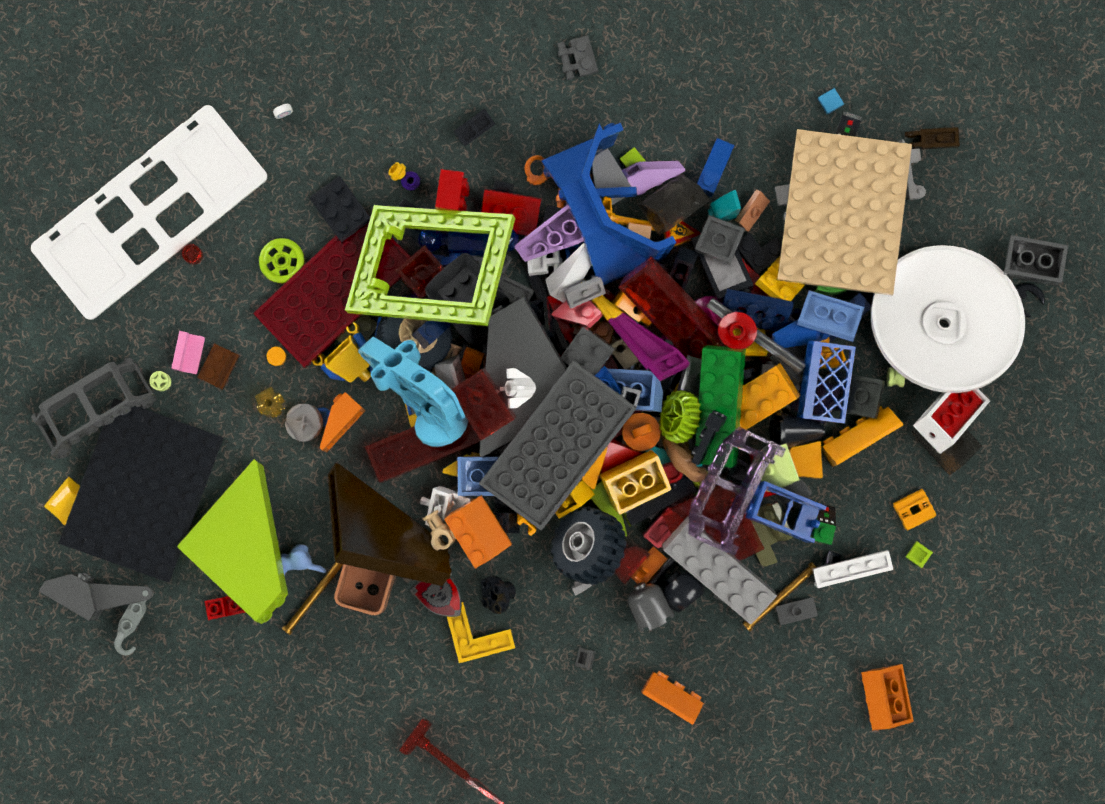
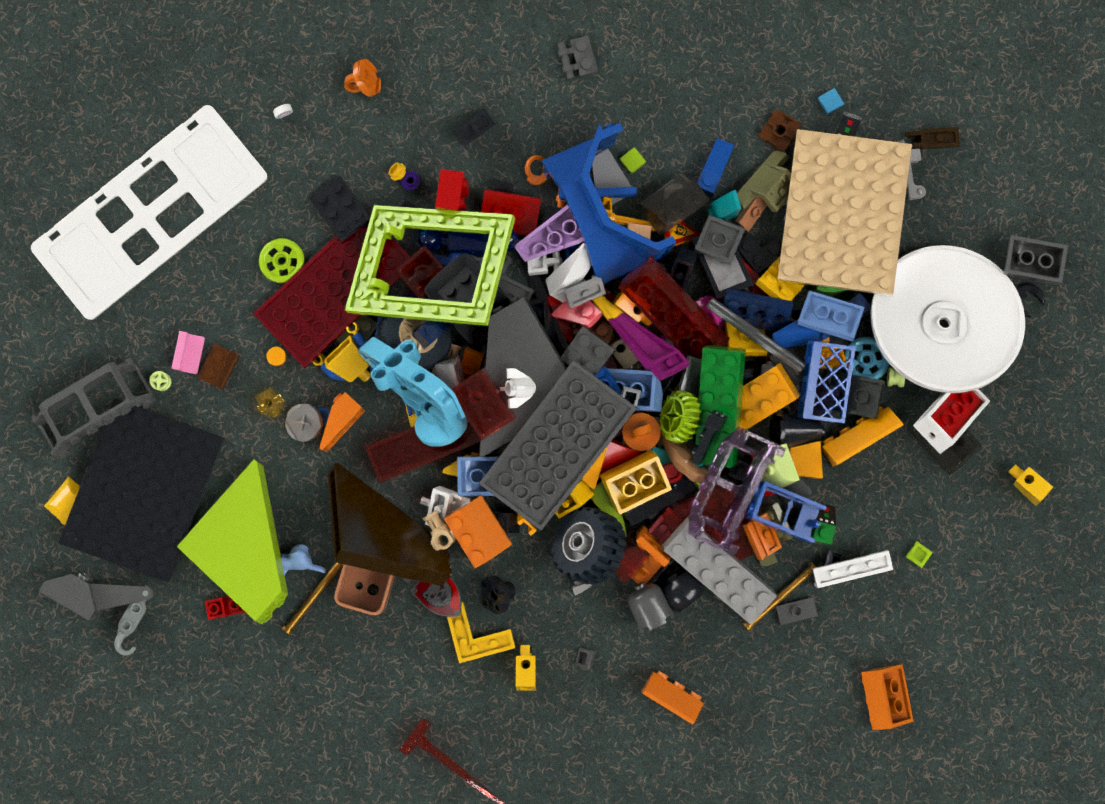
clear red wheel [182,244,203,265] -> none
lavender slope [622,161,685,195] -> none
red dish [718,312,757,349] -> none
light orange piece [893,489,936,531] -> none
none -> orange tile [344,59,381,97]
none -> yellow torso [516,645,536,691]
none -> orange plate [636,525,671,567]
none -> olive plate [737,151,791,212]
none -> orange plate [742,513,782,560]
none -> reddish brown piece [759,110,801,152]
none -> medium azure plate [845,337,889,379]
none -> yellow torso [1009,464,1053,506]

